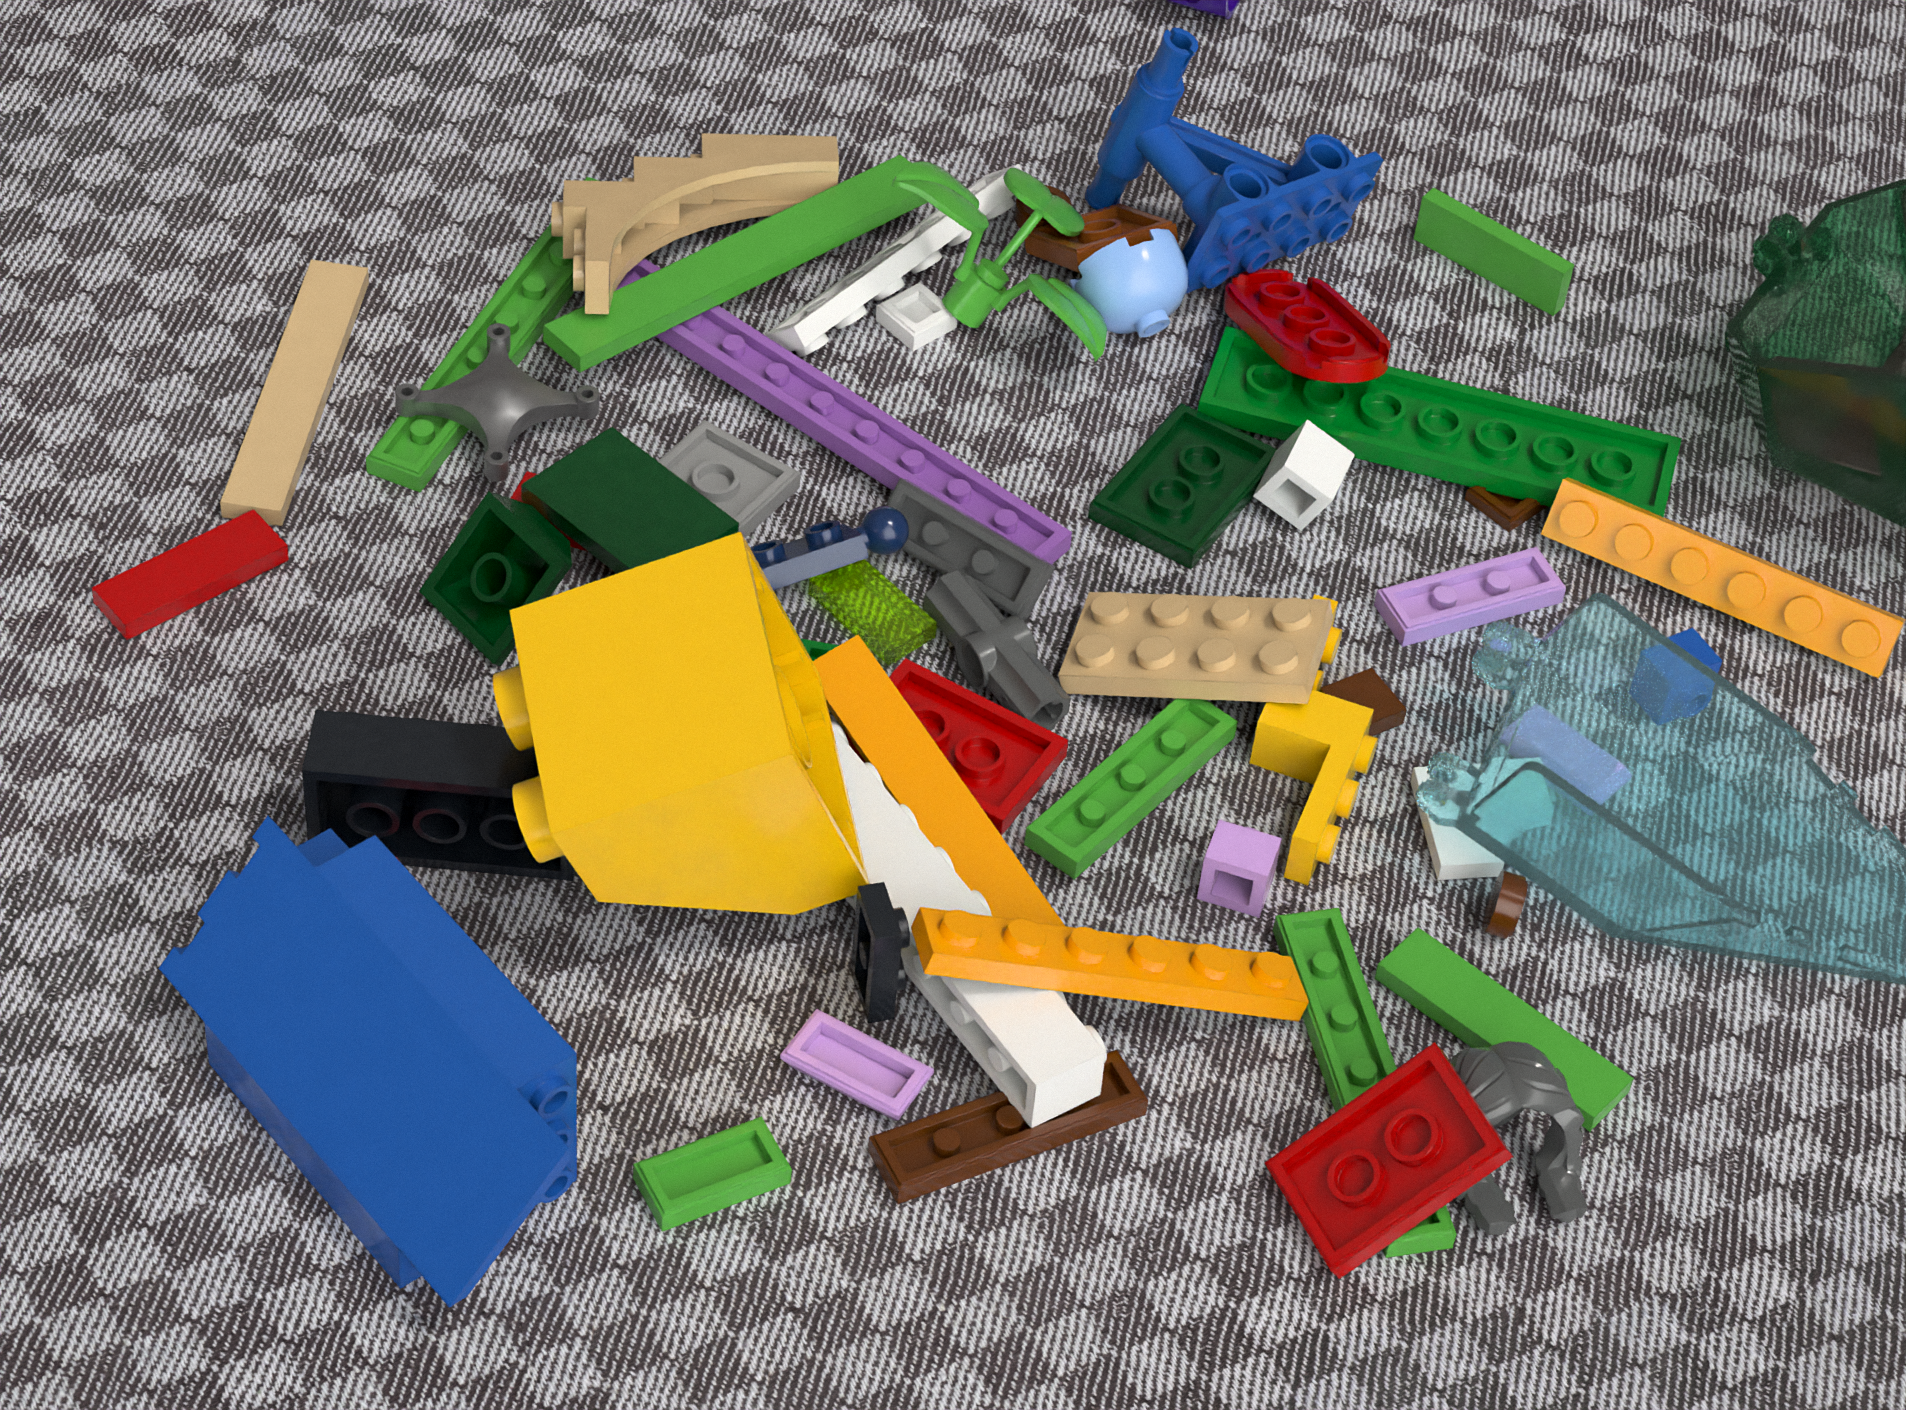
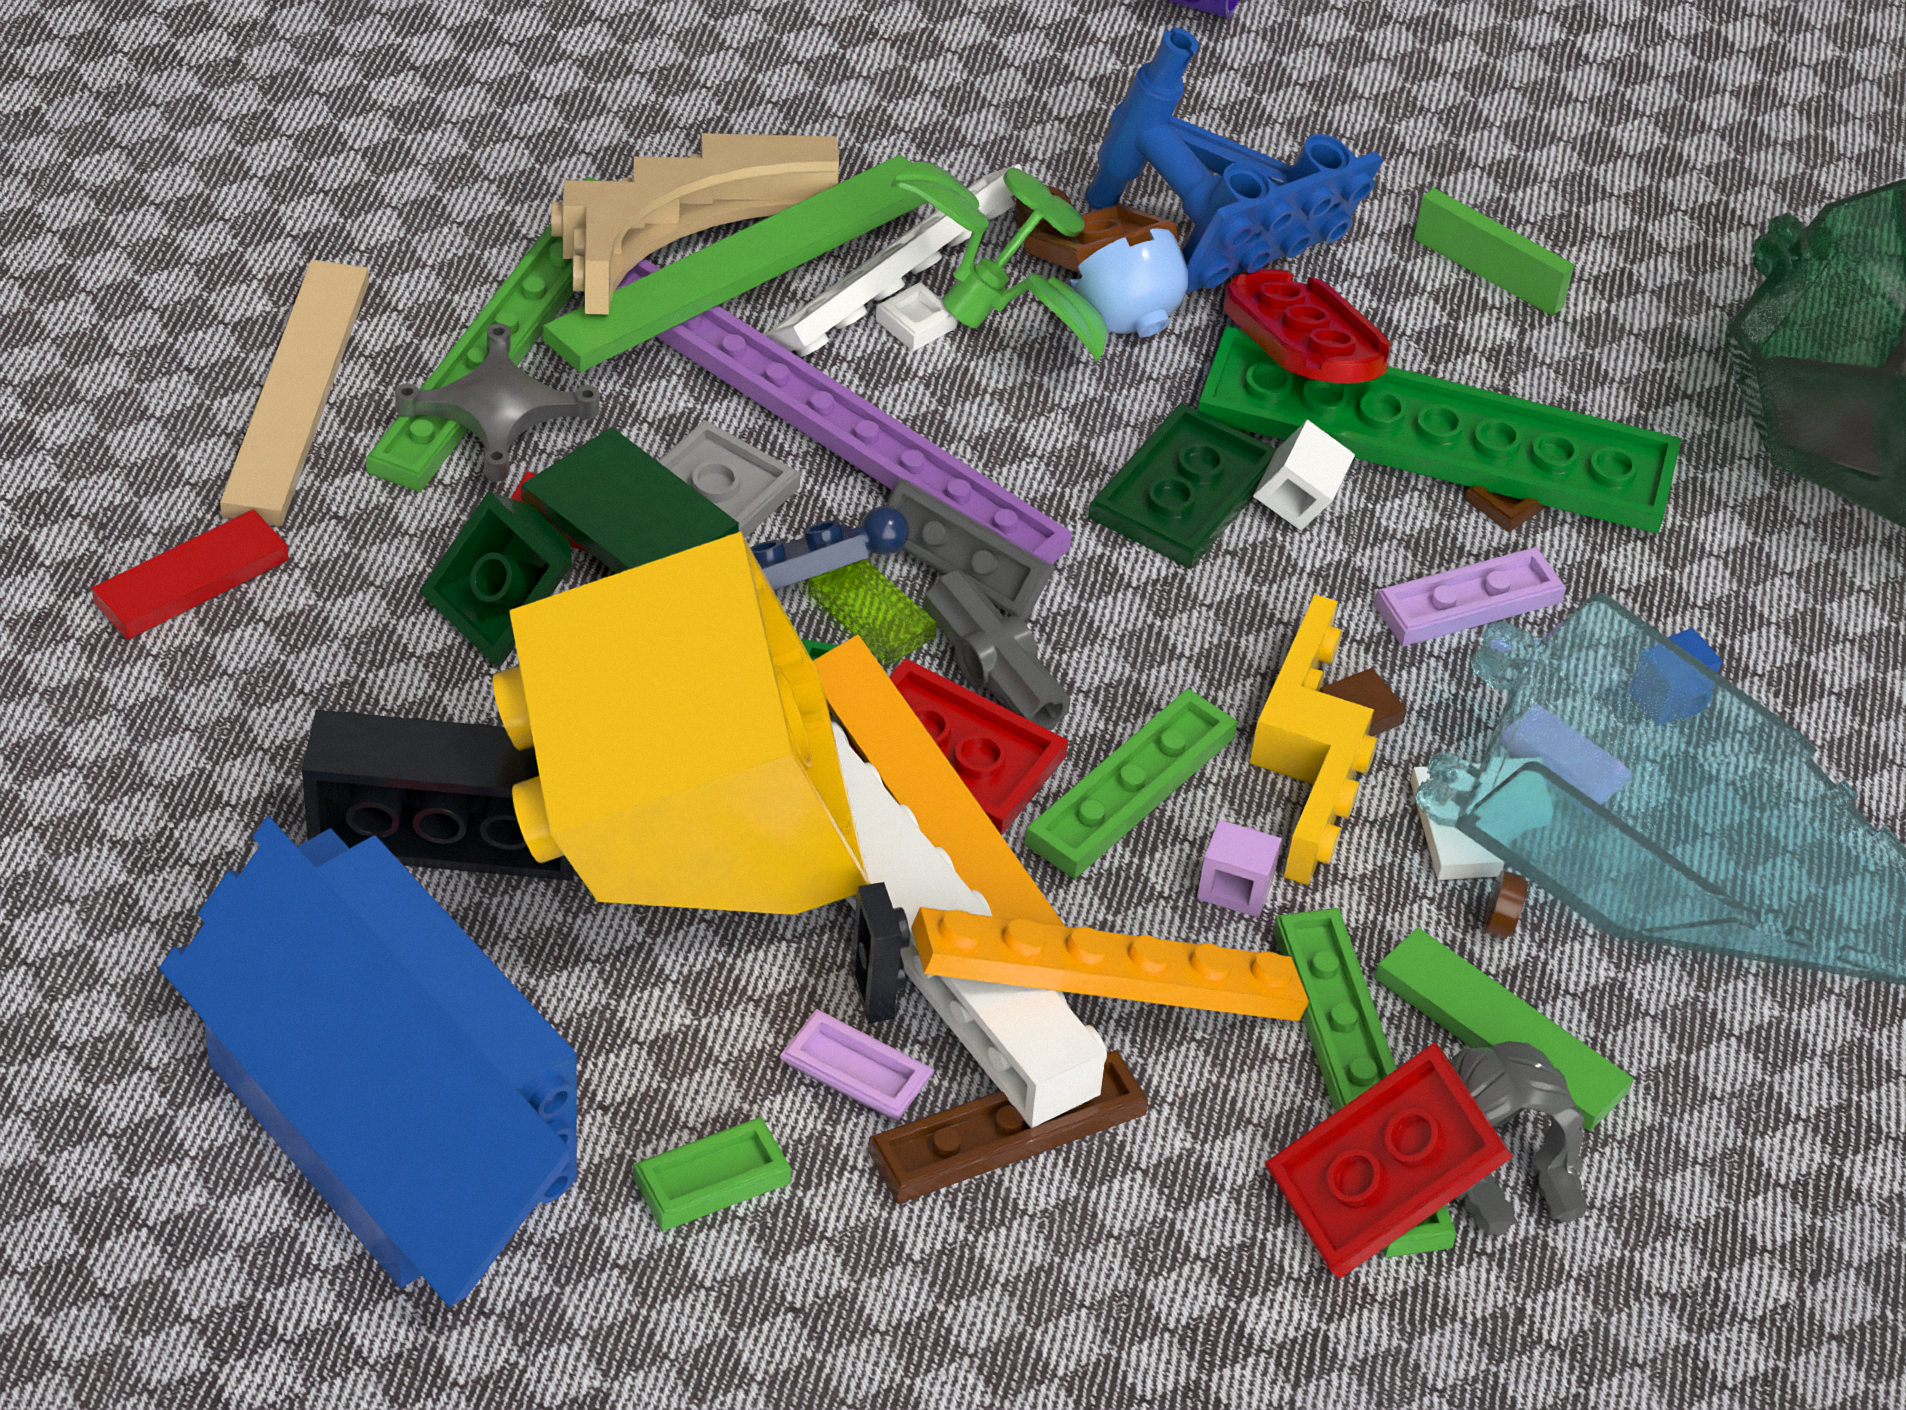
tan plate [1058,592,1333,704] -> none
light orange plate [1541,477,1906,678] -> none

